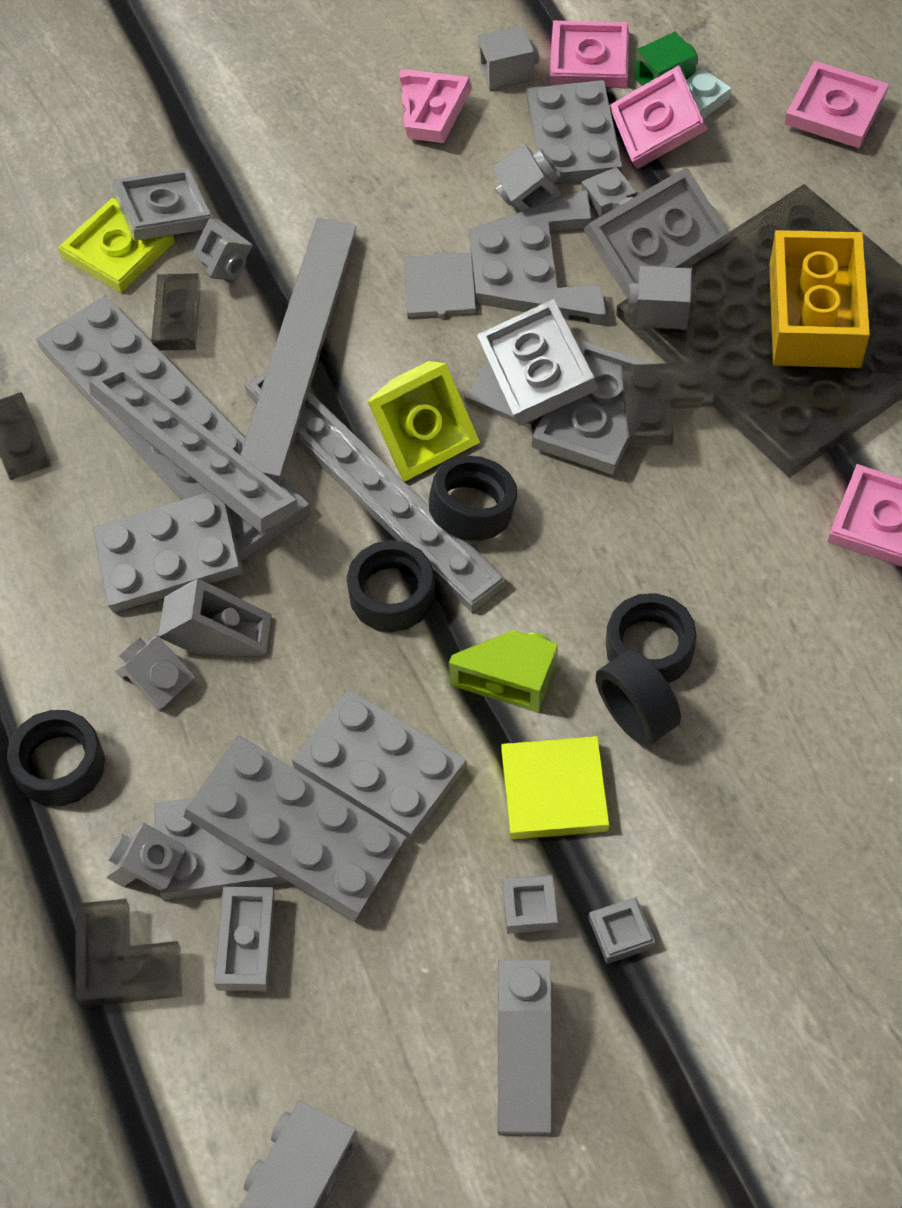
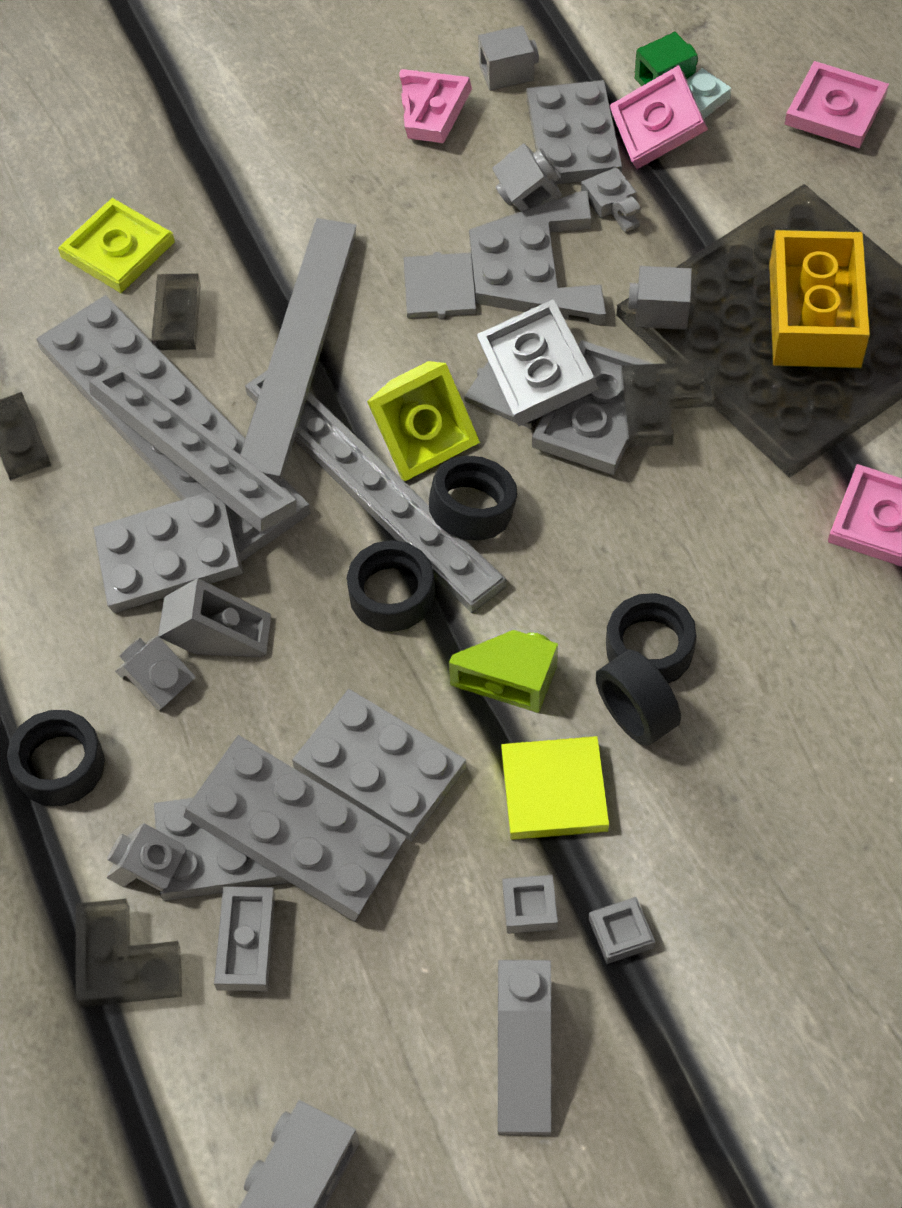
light grey tile [112,168,213,241] -> none
light grey bracket [192,218,253,281] -> none
bright pink tile [550,21,629,87] -> none
light grey plate [584,167,731,300] -> none

